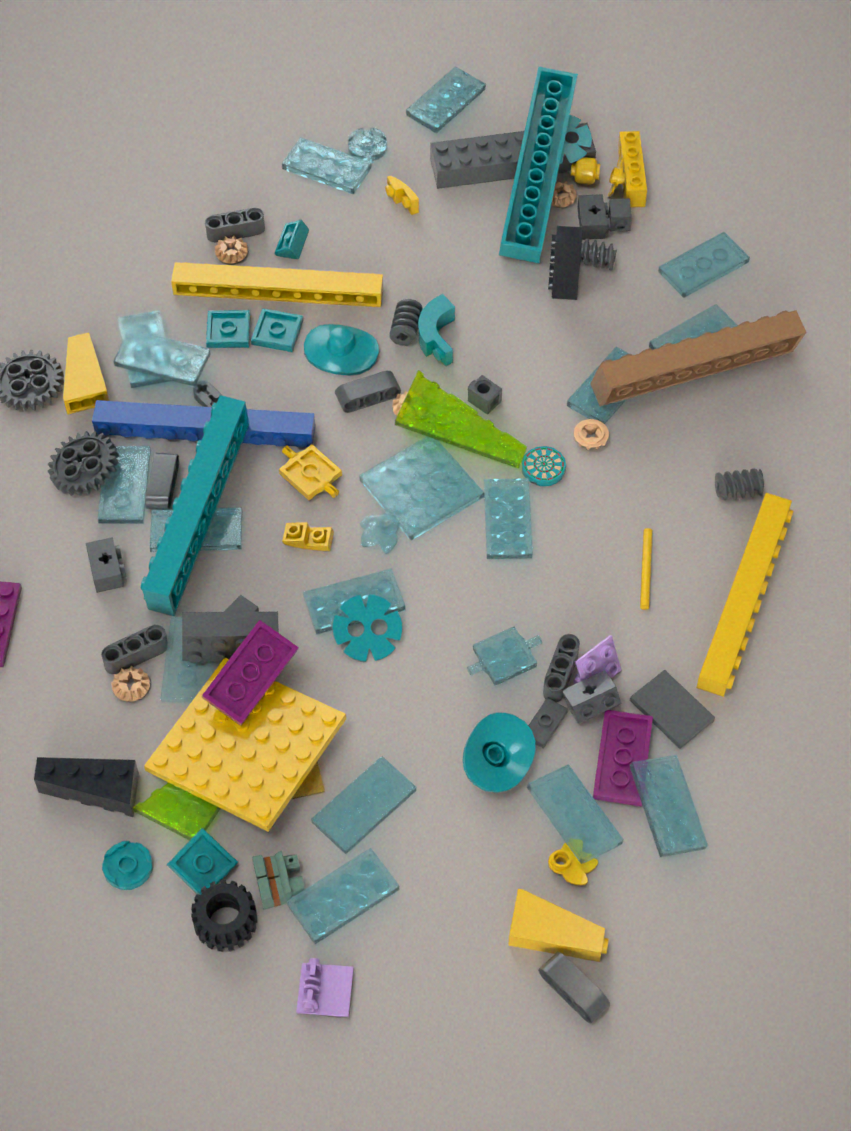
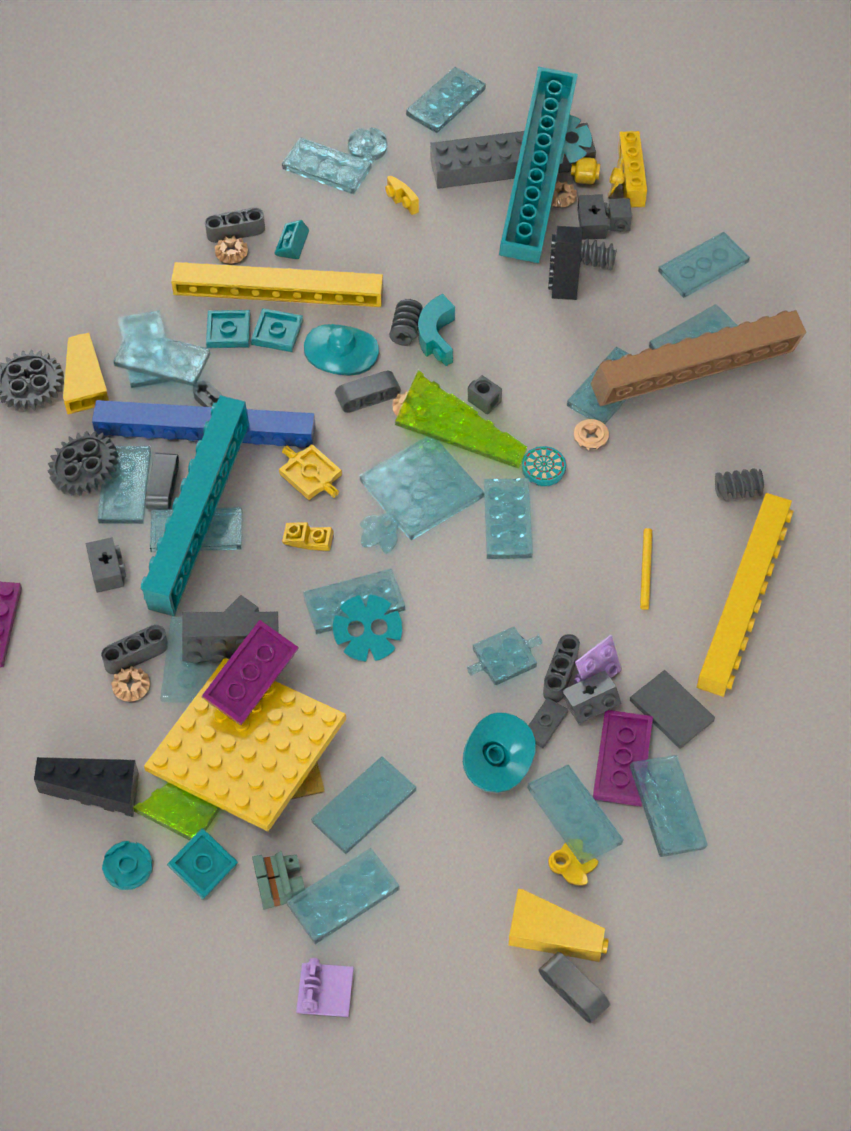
black tyre [191,880,258,952] -> none

